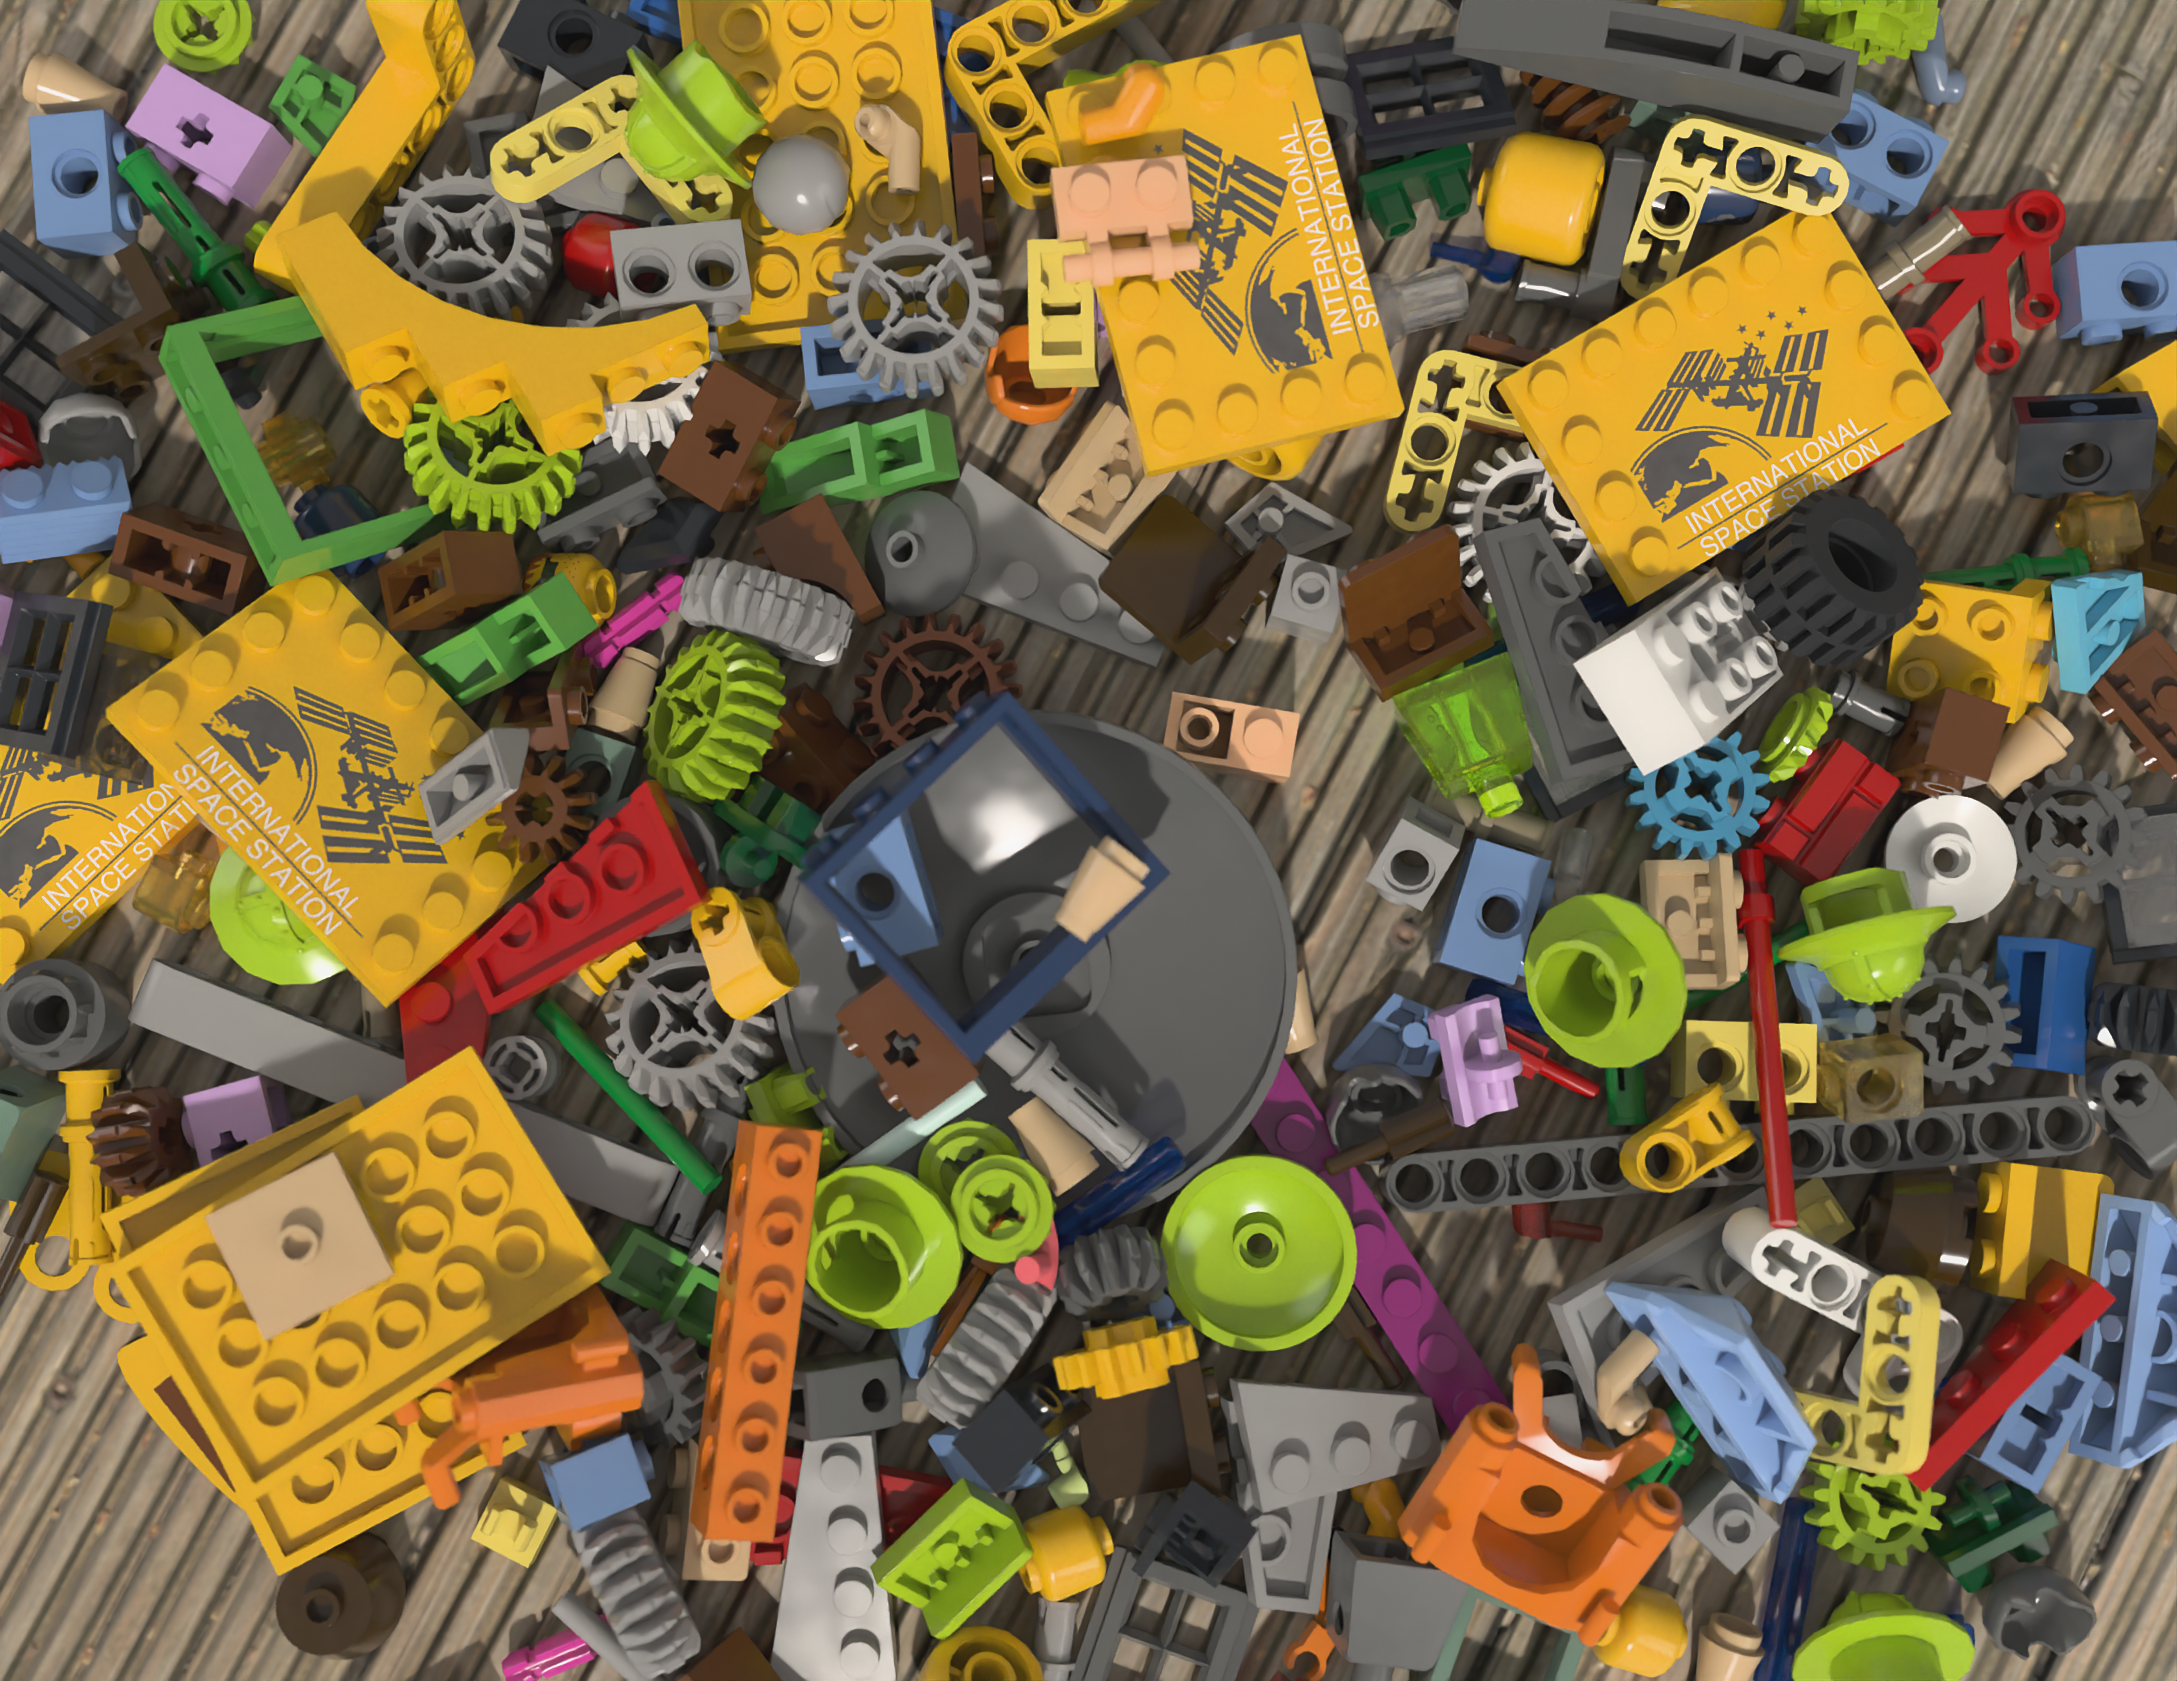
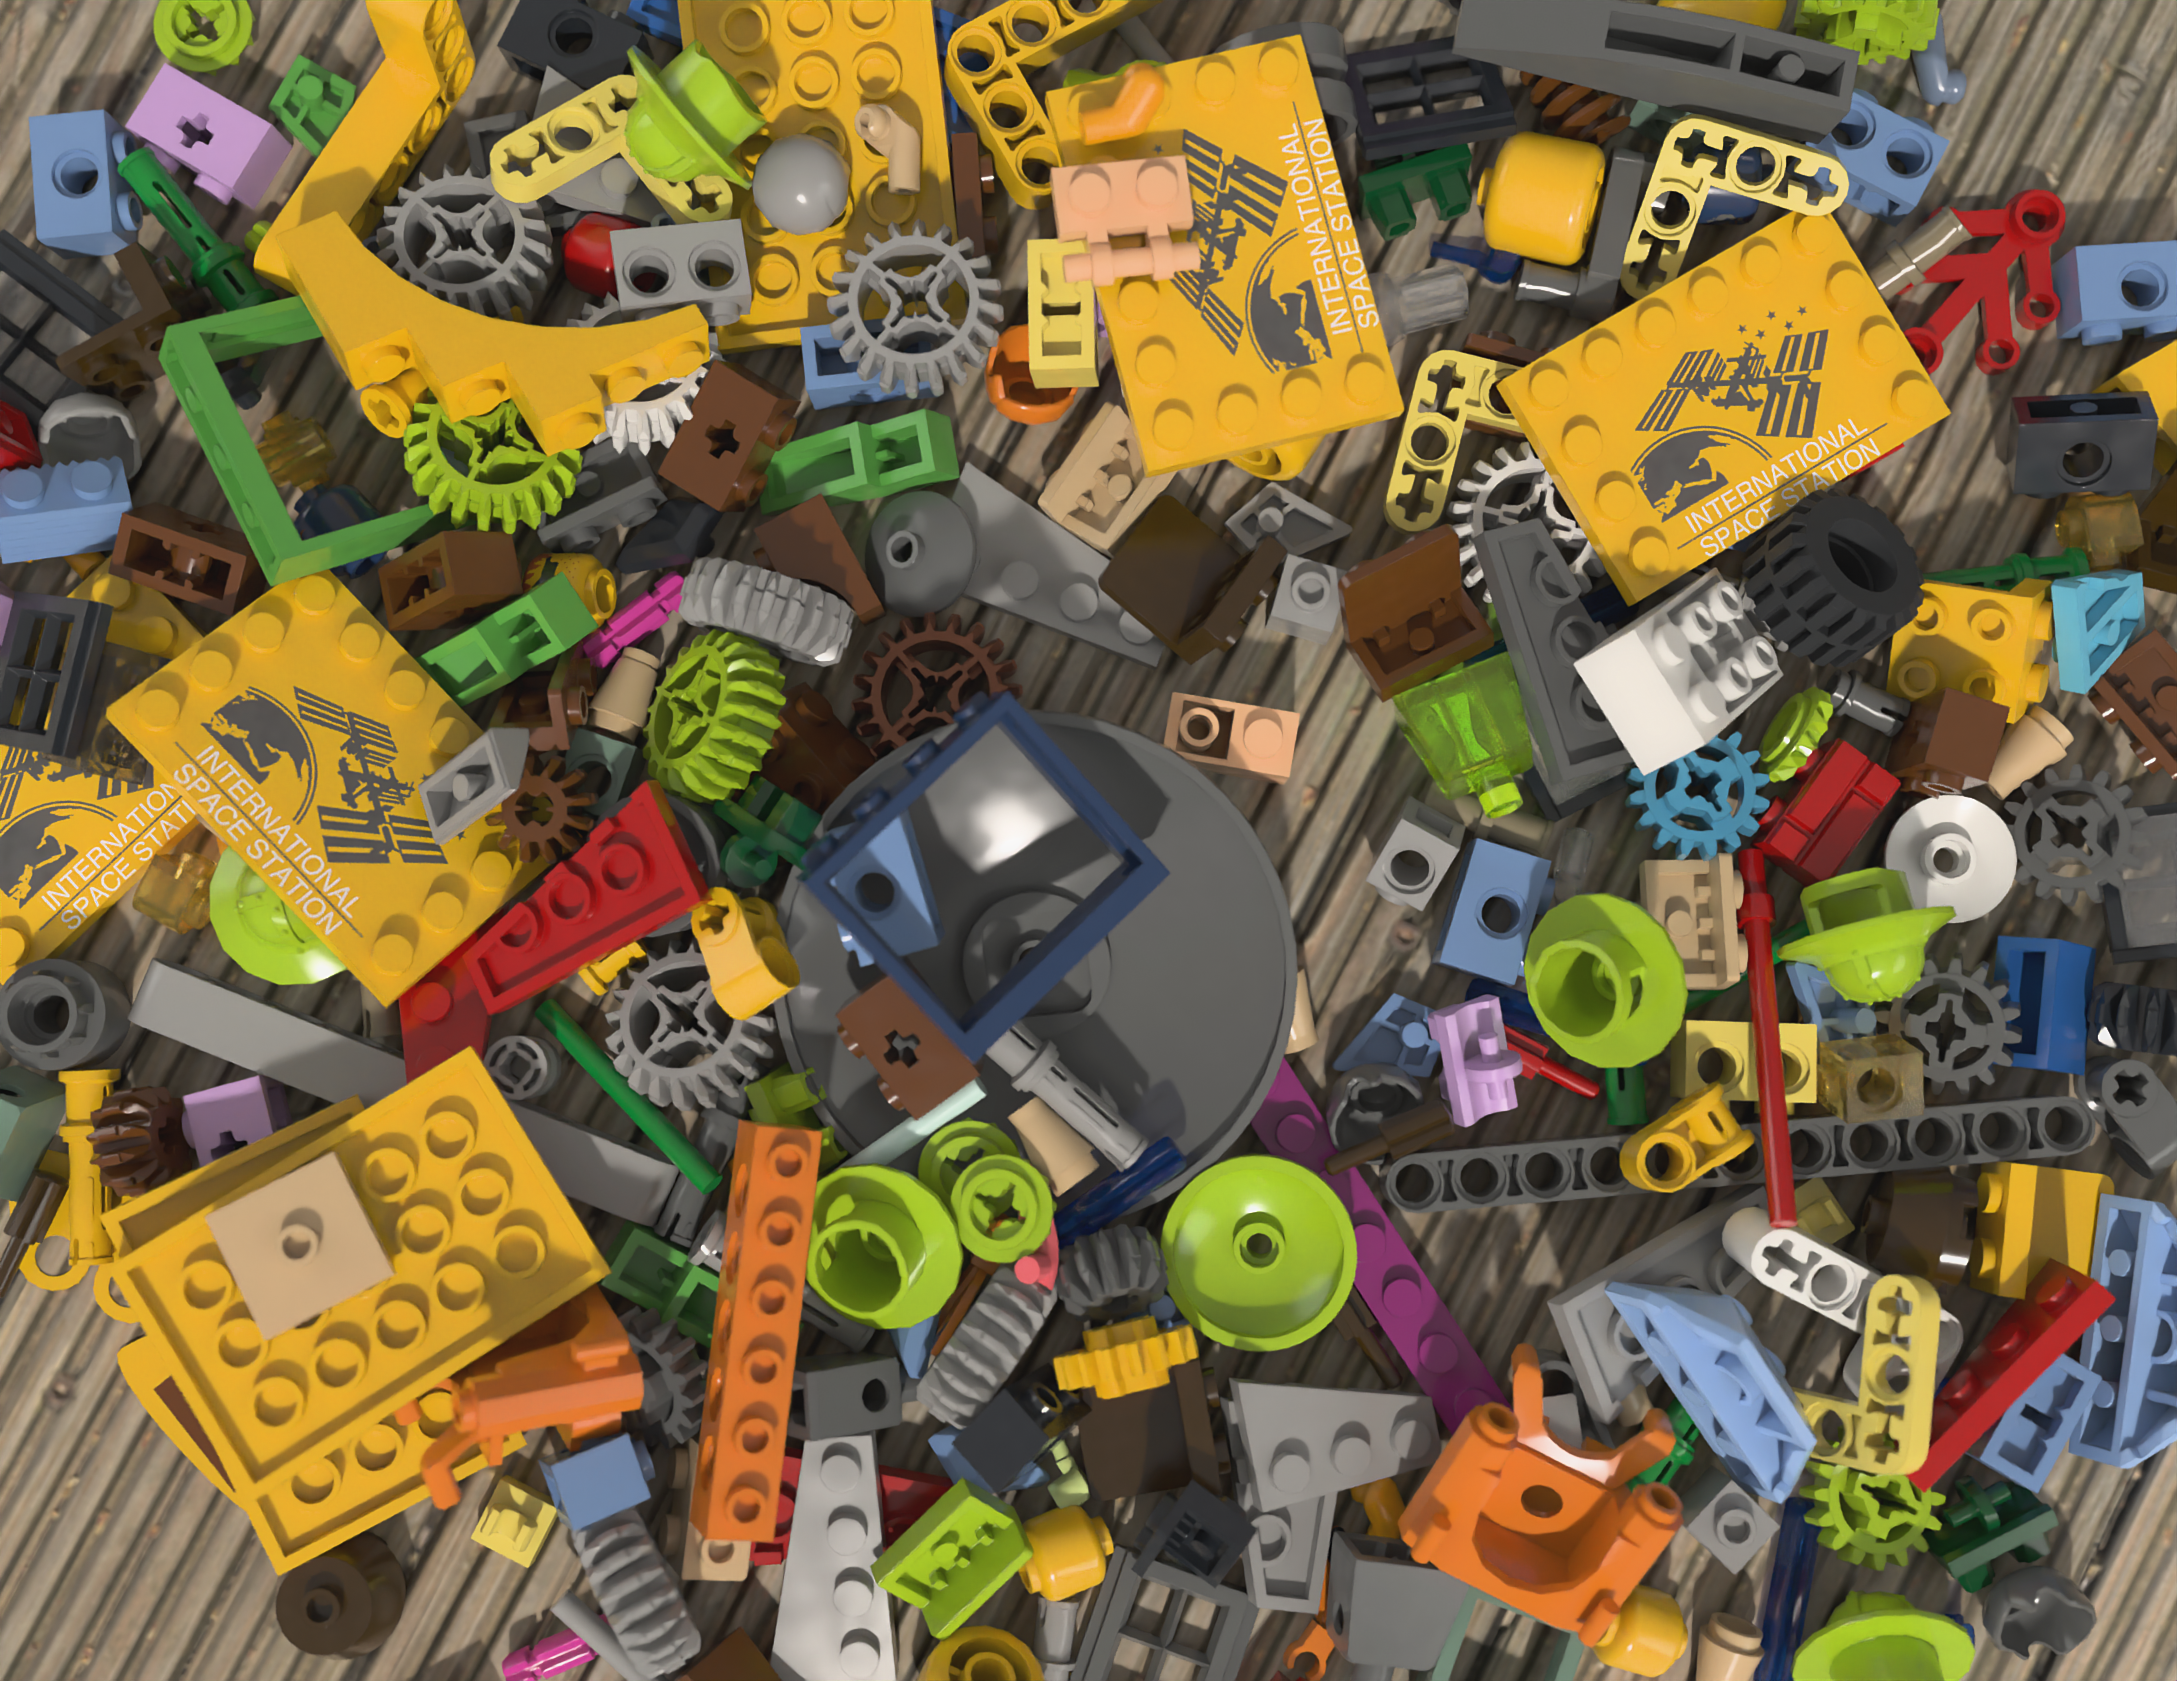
tan cone [23,52,128,124] -> none
tan cone [1053,836,1151,942] -> none
clear red hand [1512,1202,1603,1243] -> none
tan arm [1597,1329,1659,1435] -> none

